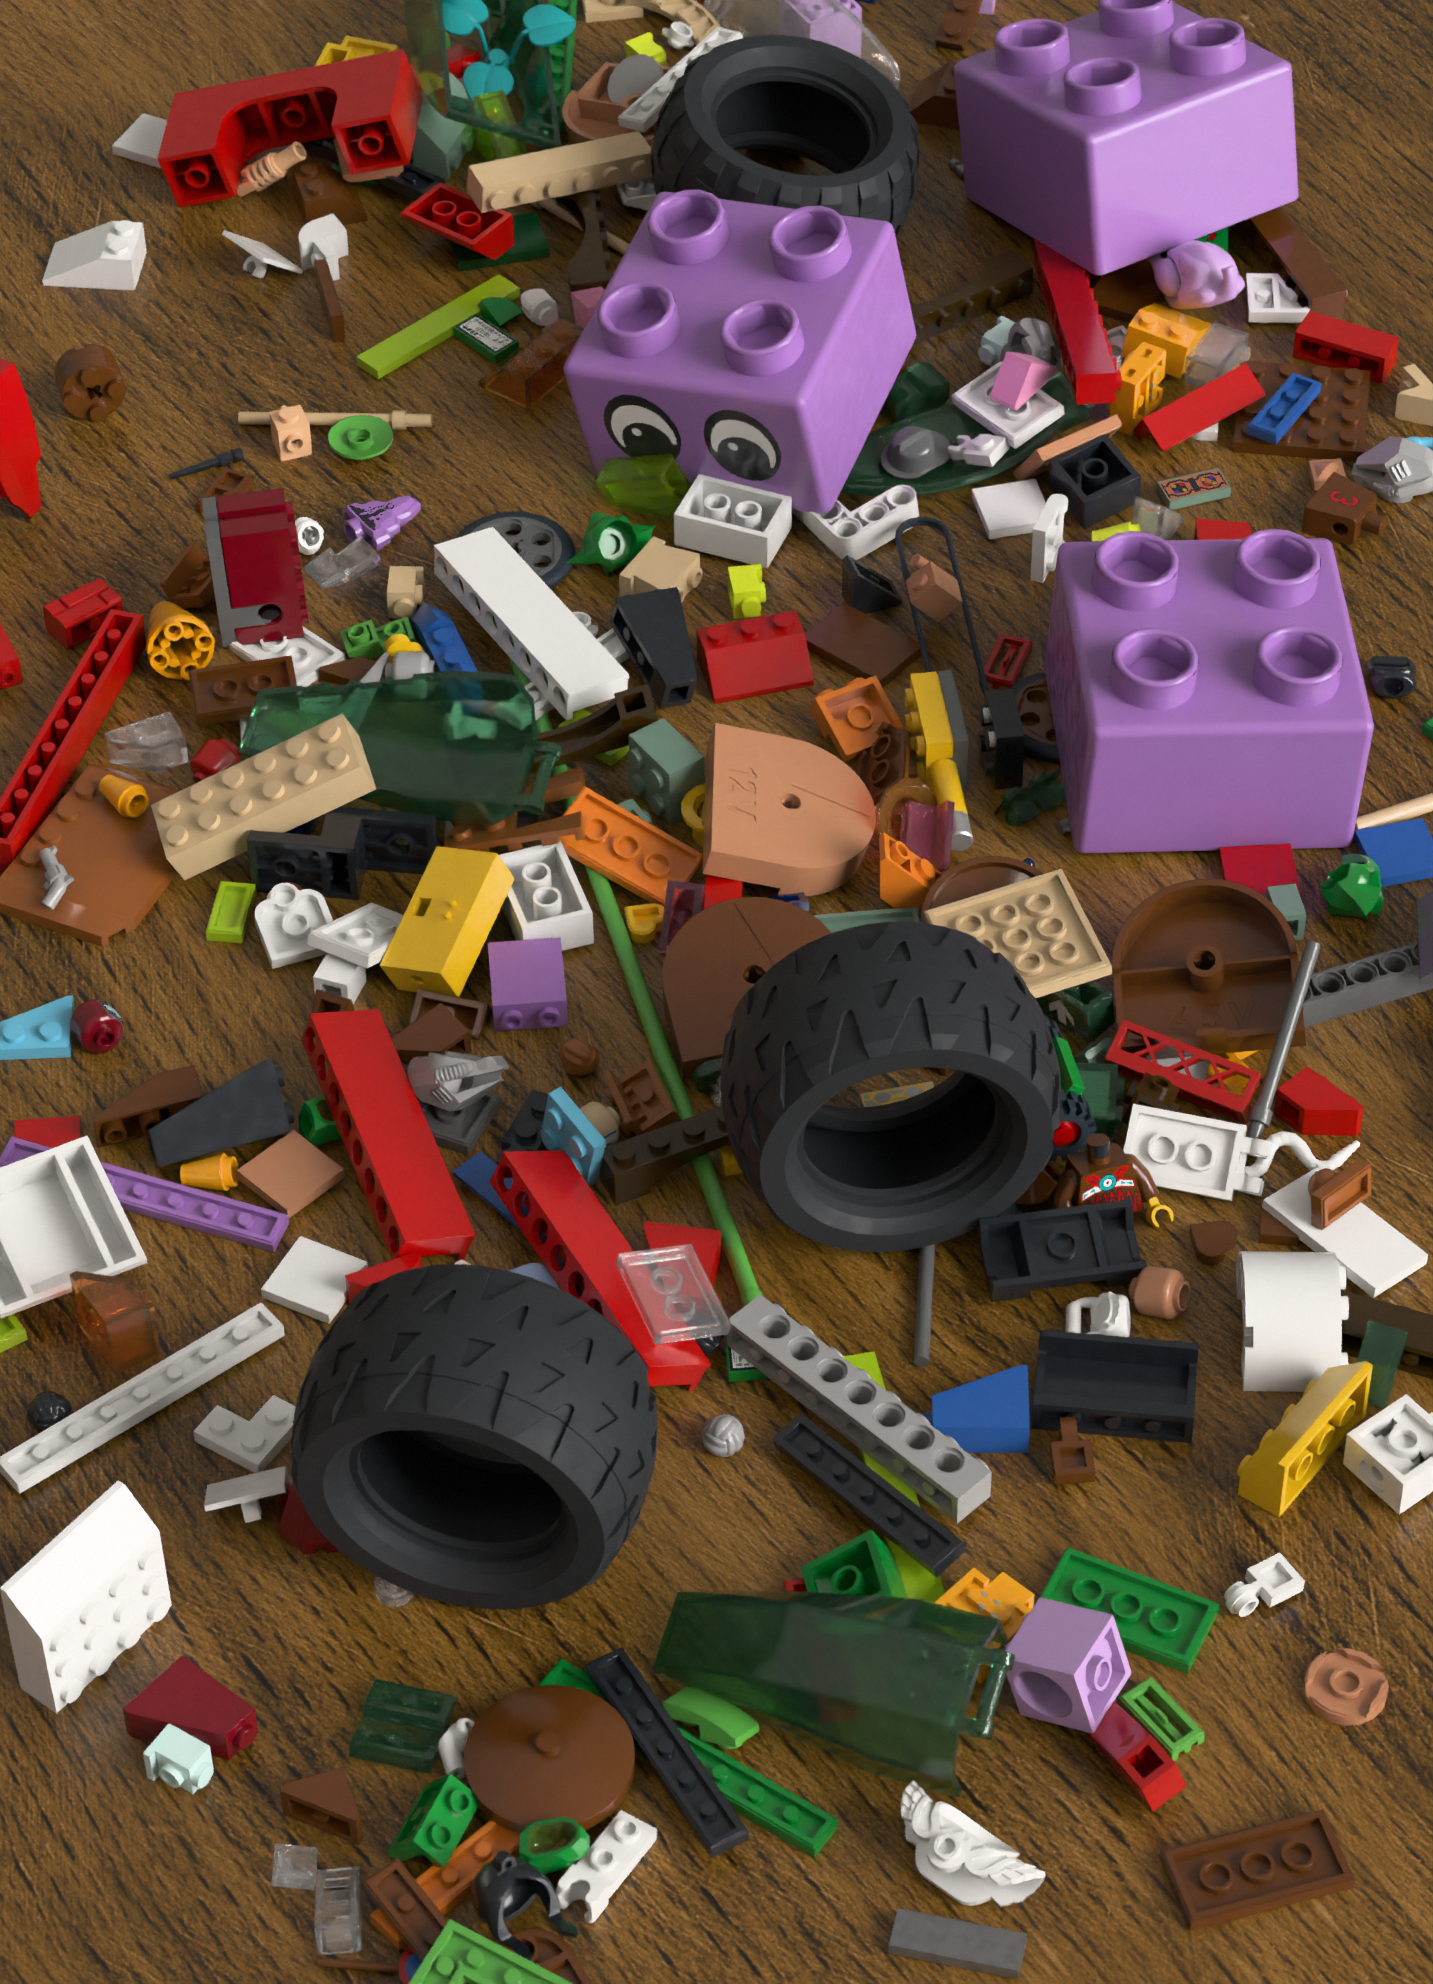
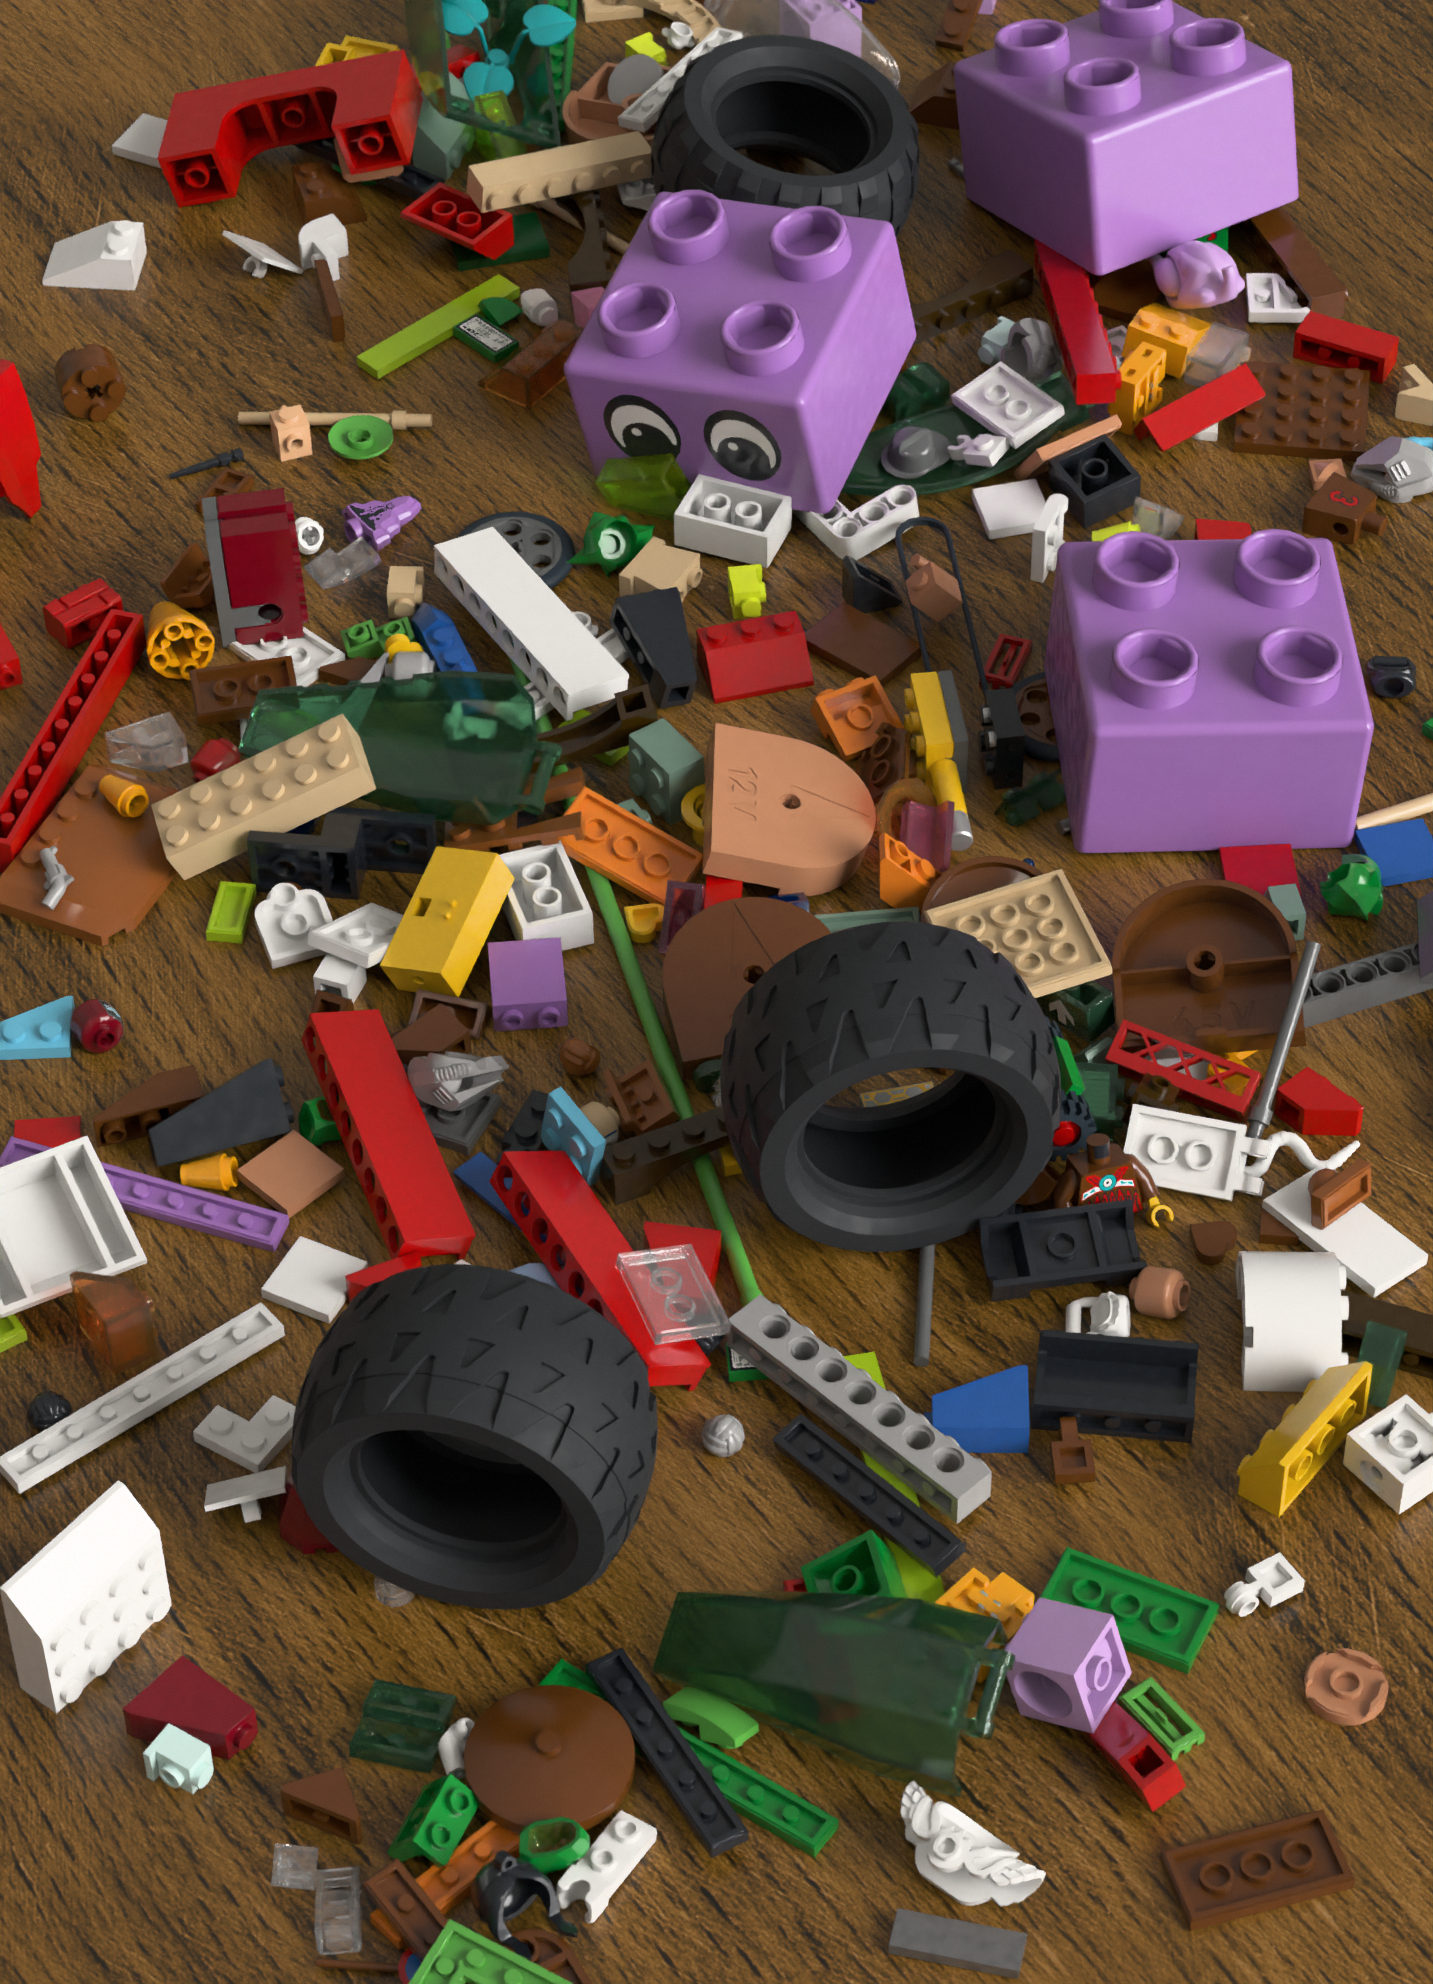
light nougat hinge [237,142,307,197] -> none
bright pink slope [990,351,1058,411] -> none
tile [1157,468,1231,511] -> none
blue tile [1247,372,1321,445] -> none

